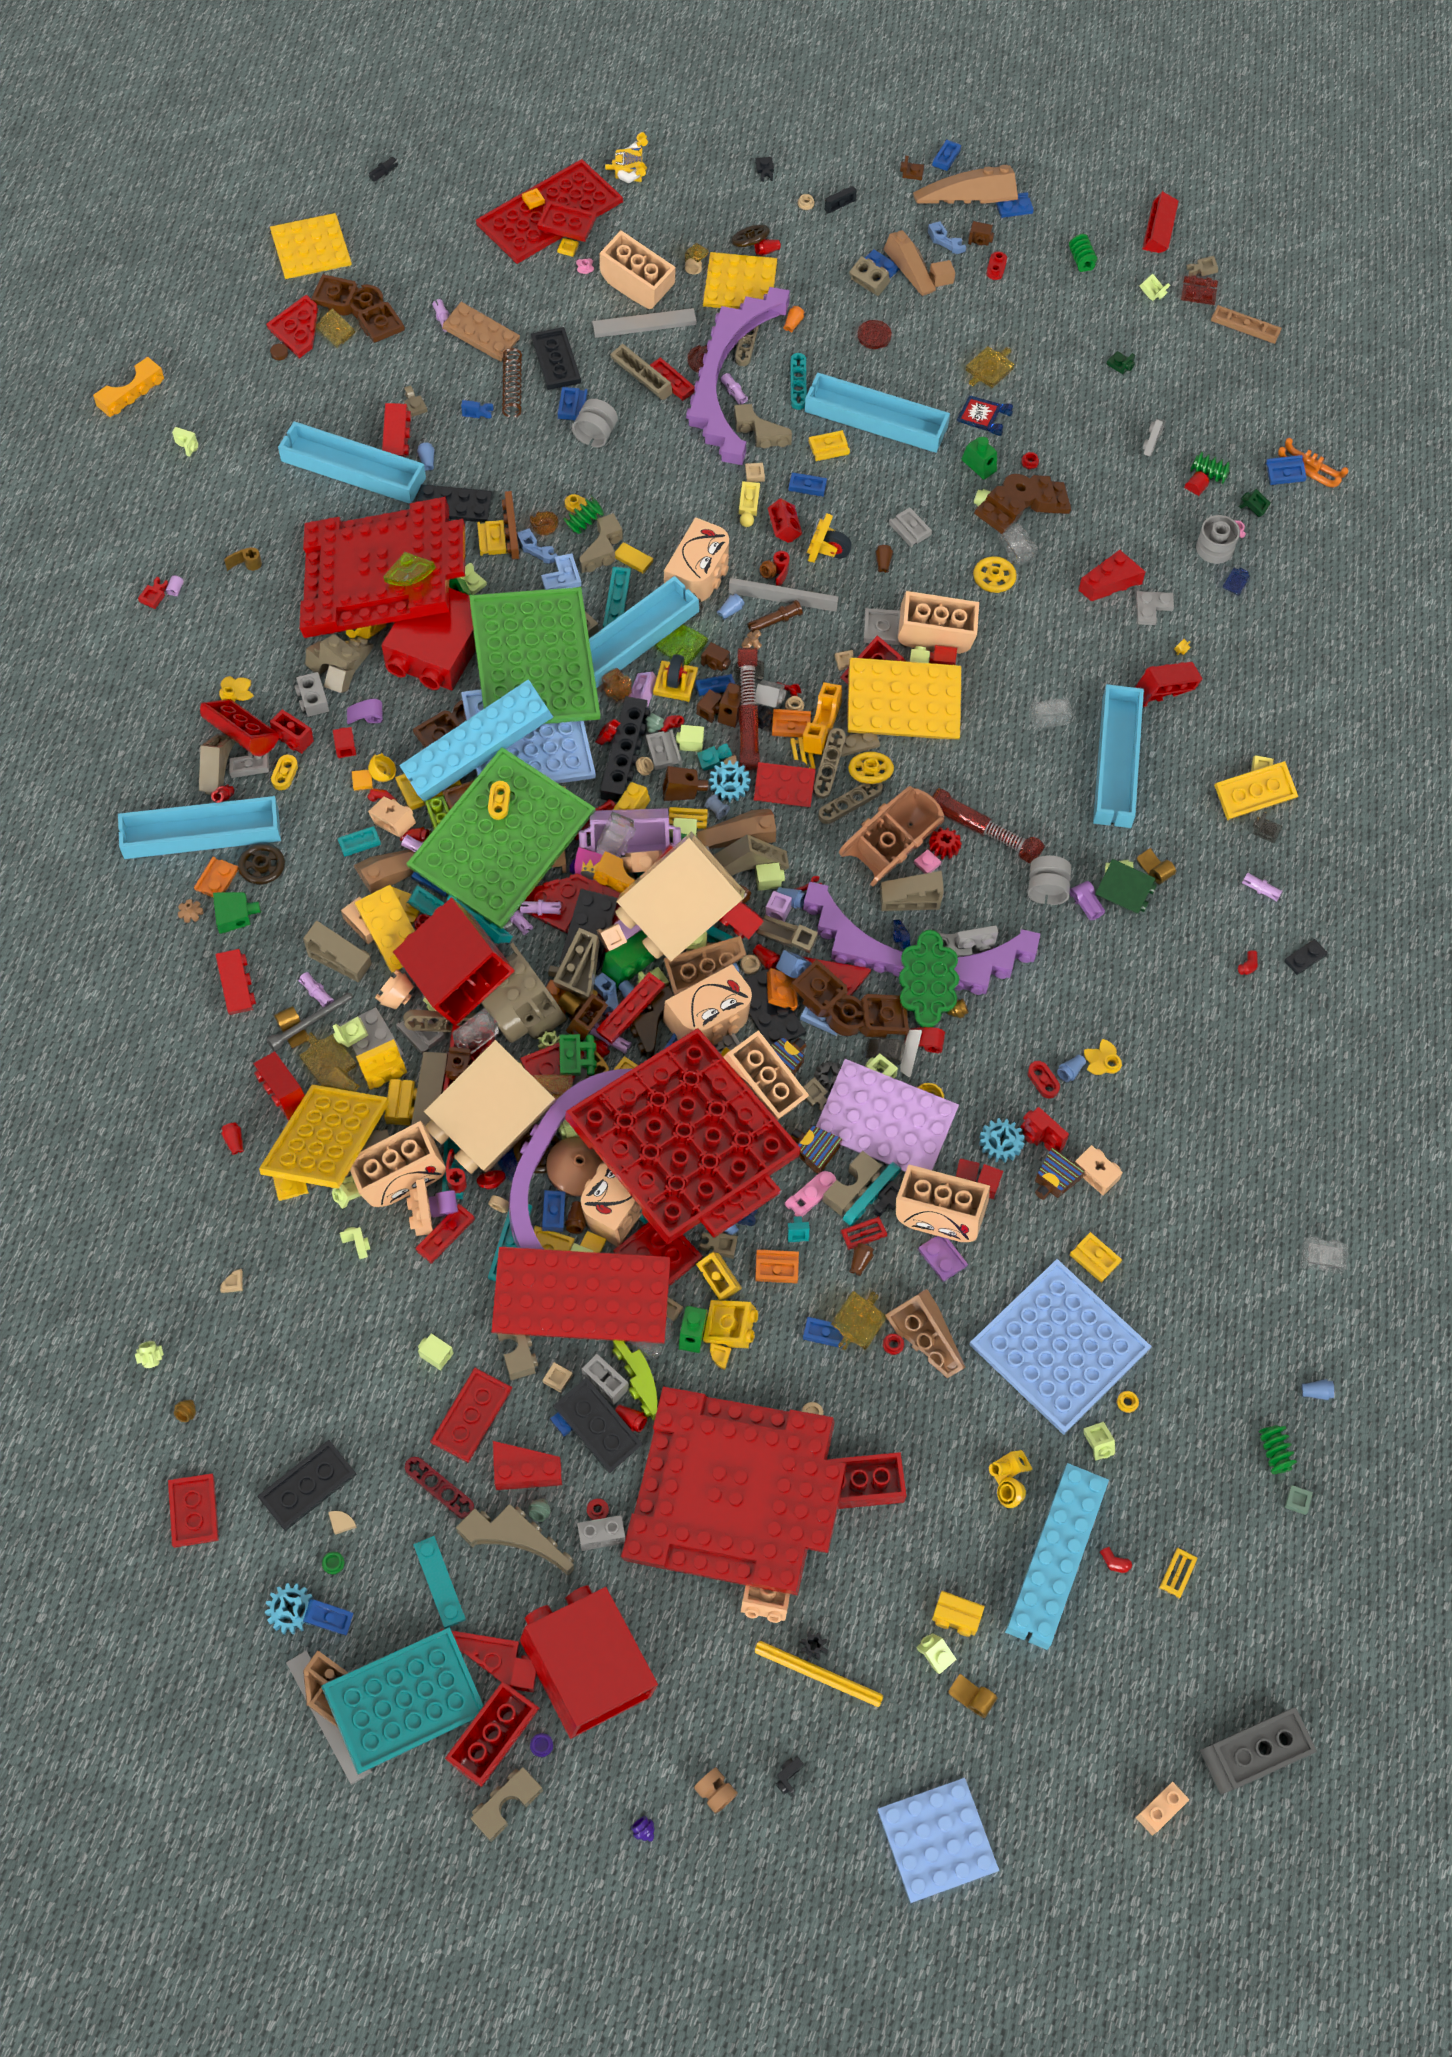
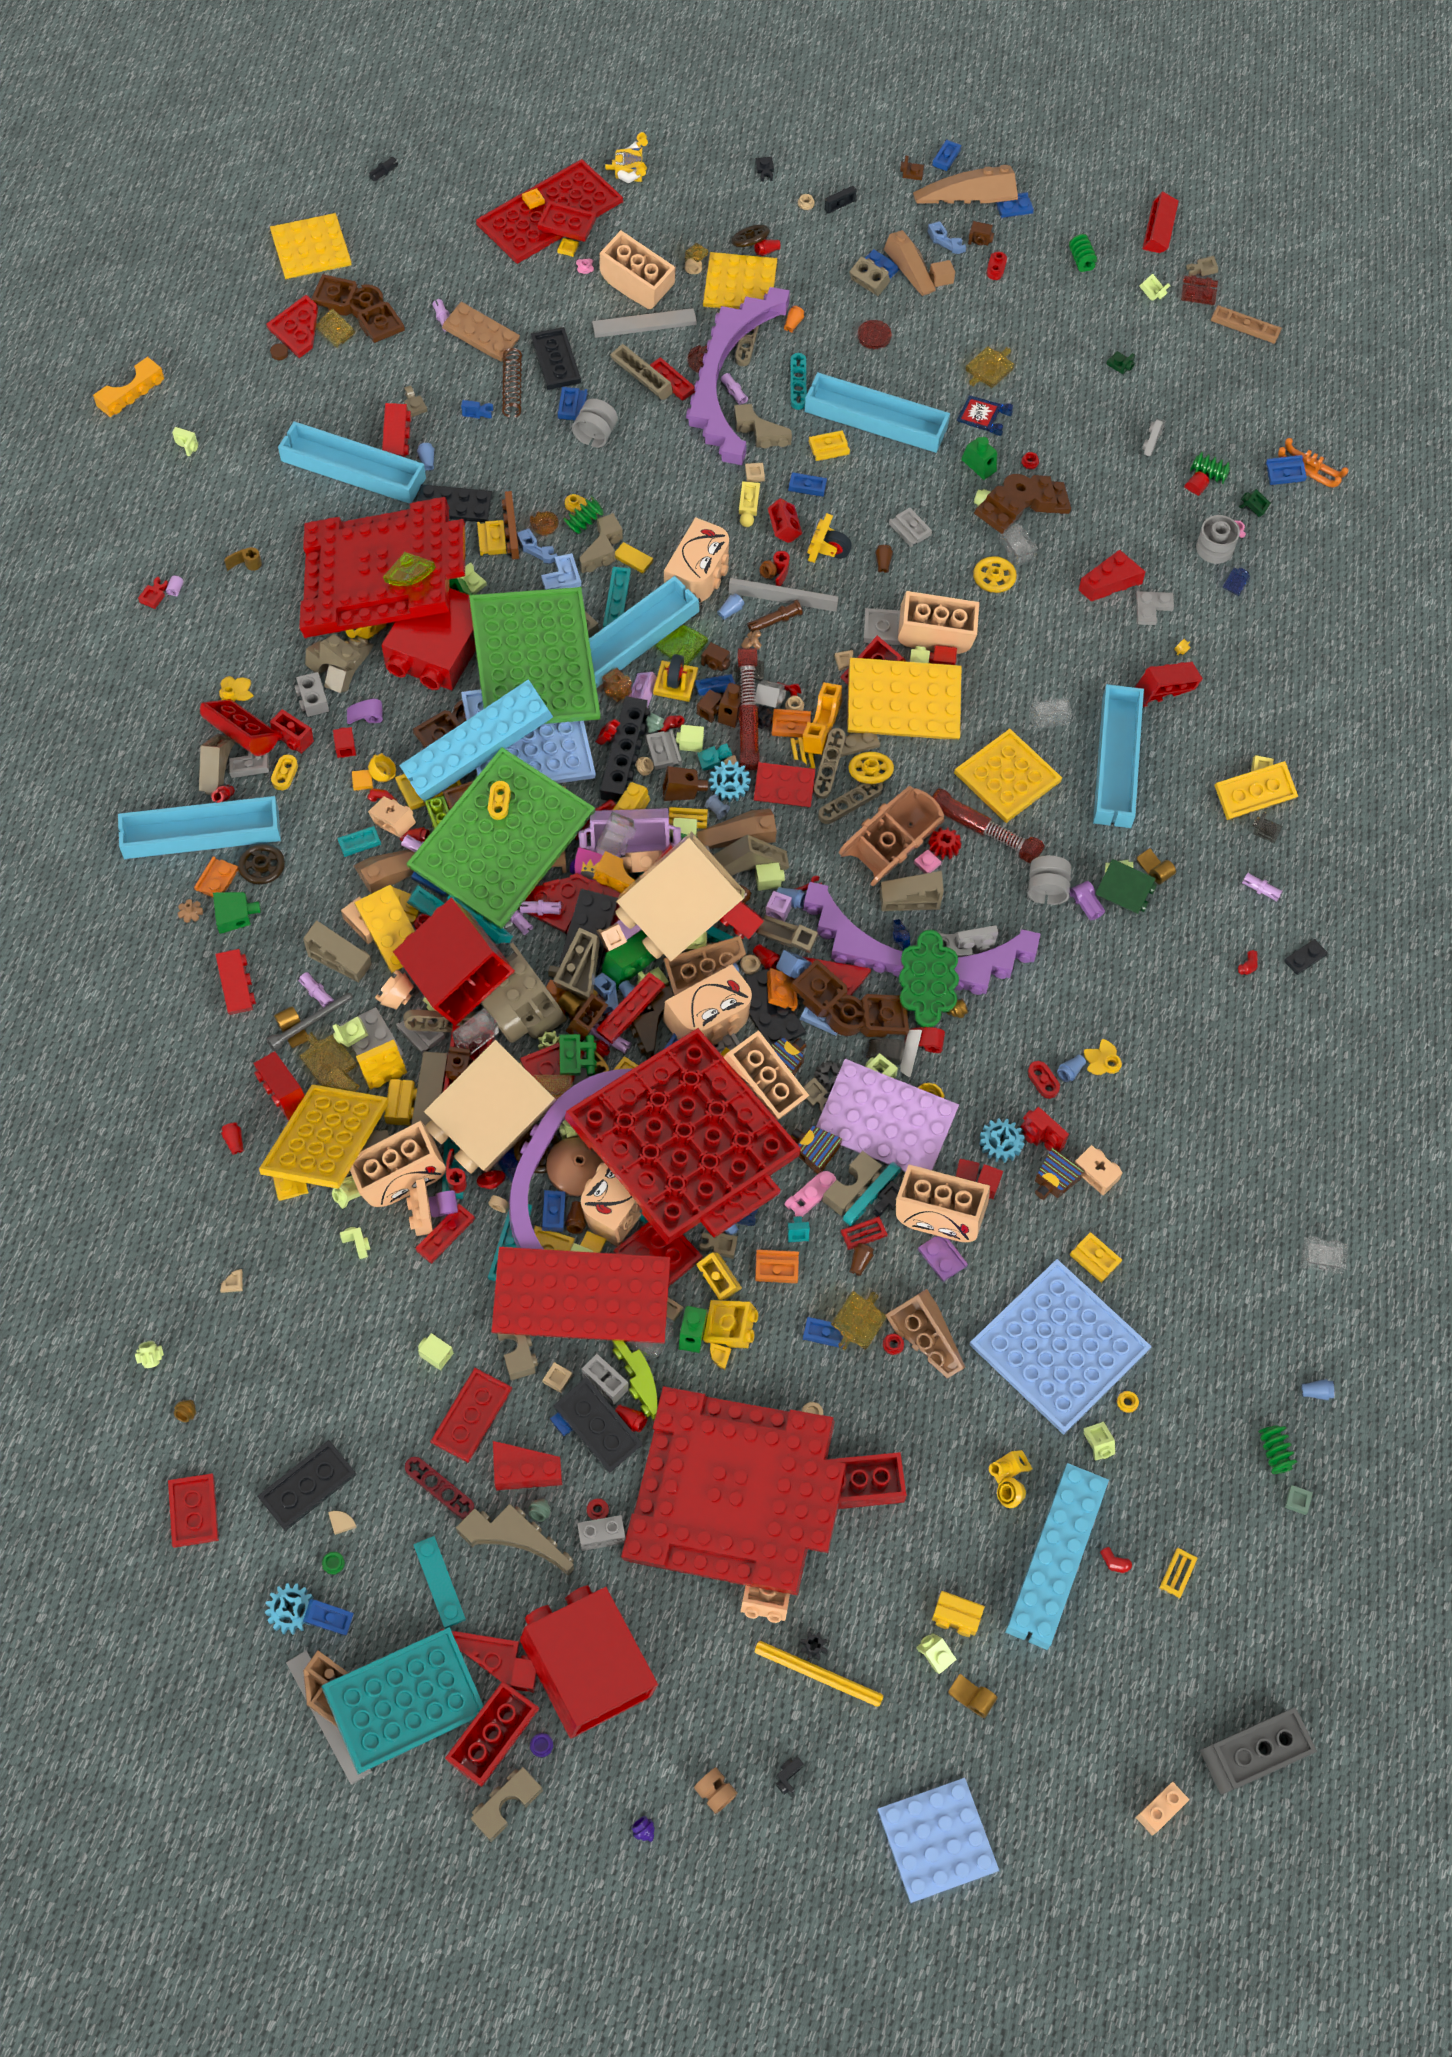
none -> yellow plate [954,729,1062,823]

